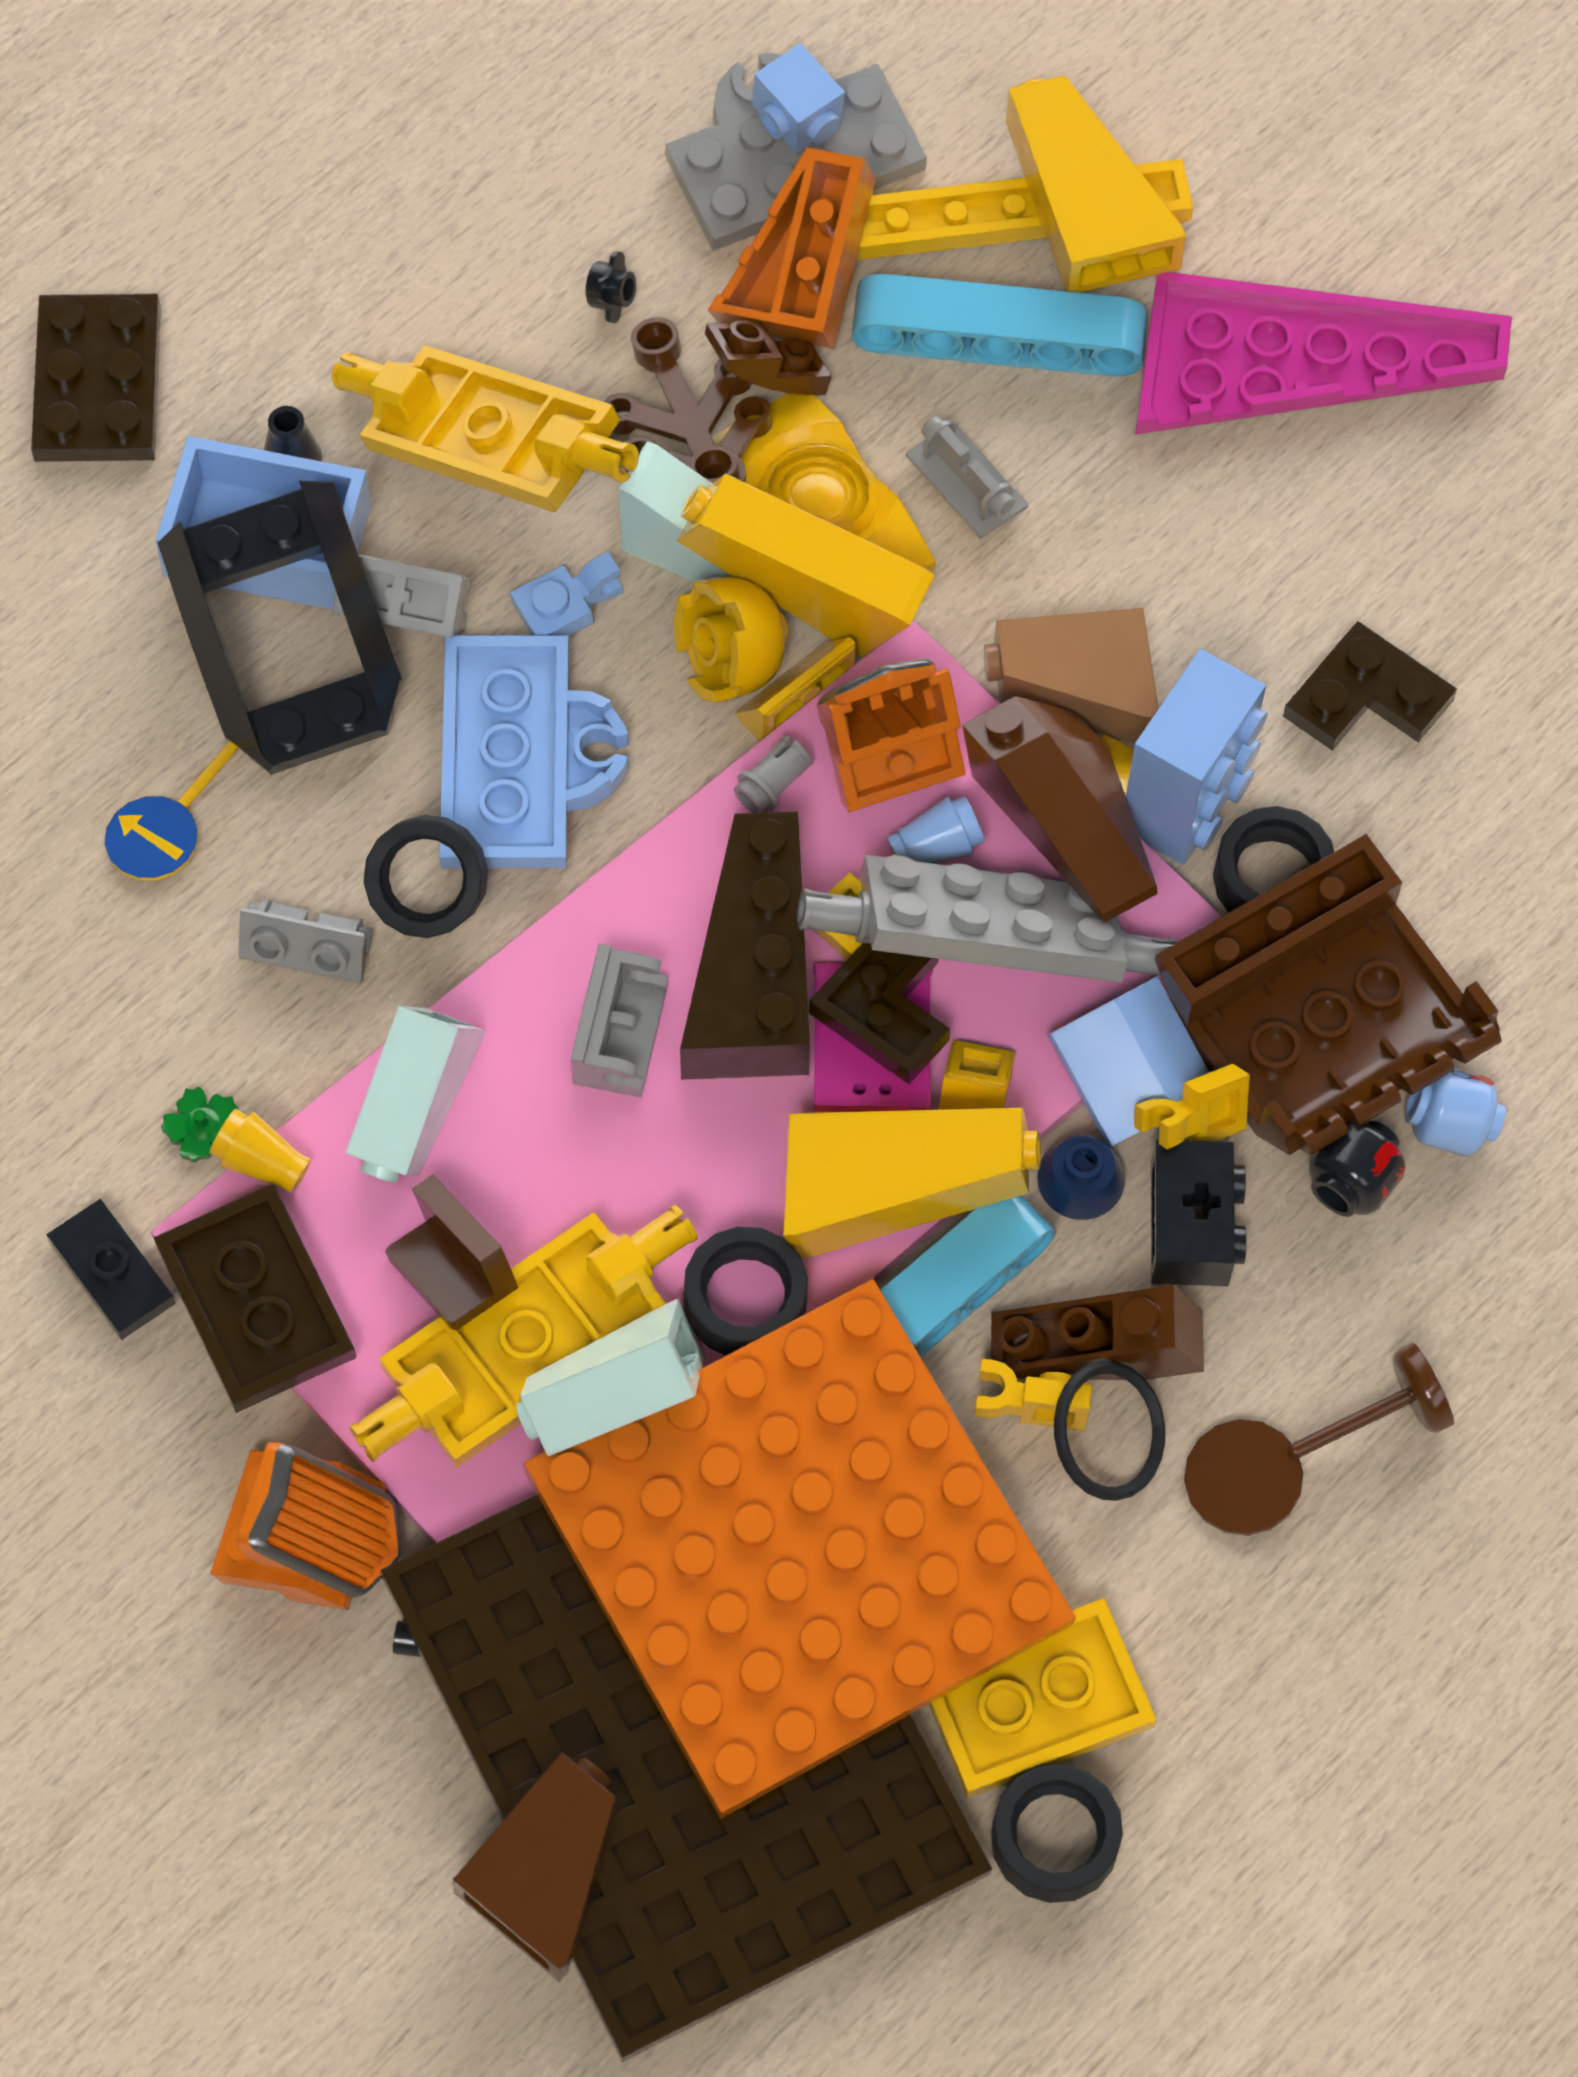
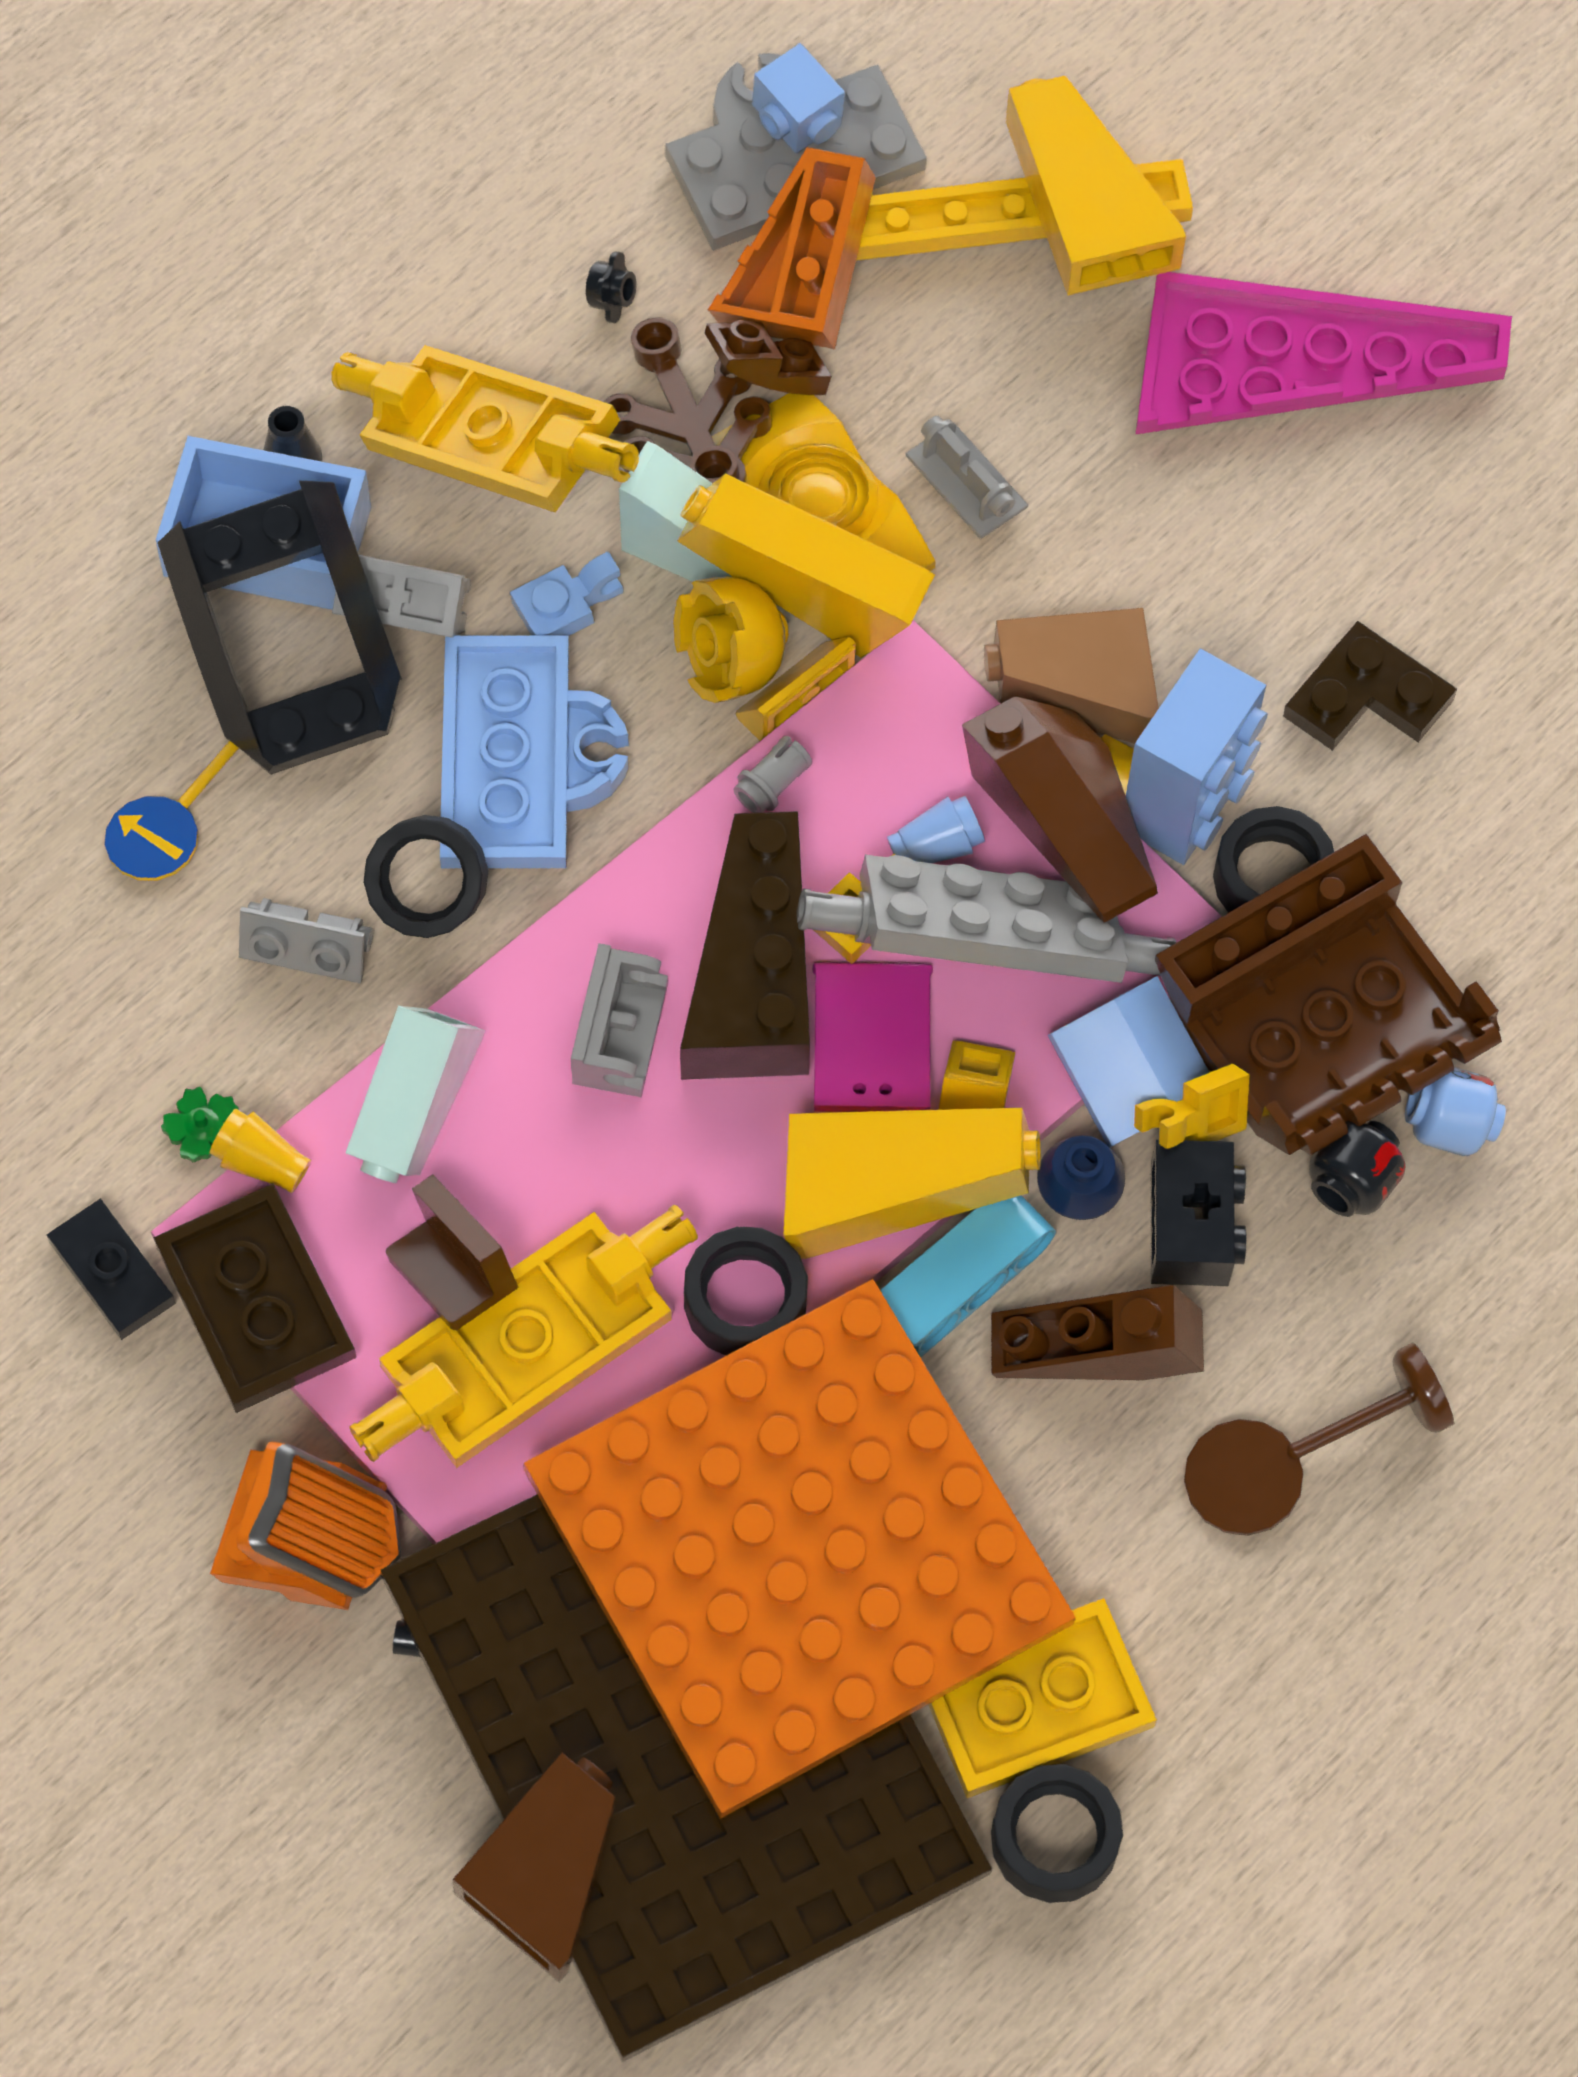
dark brown plate [31,294,161,462] -> none
light aqua slope [517,1299,705,1456] -> none
dark brown plate [809,943,950,1084] -> none
orange piece [817,659,966,812] -> none
medium azure beam [851,274,1147,376] -> none
yellow plate [974,1359,1092,1431] -> none
black tyre [1054,1360,1165,1501] -> none

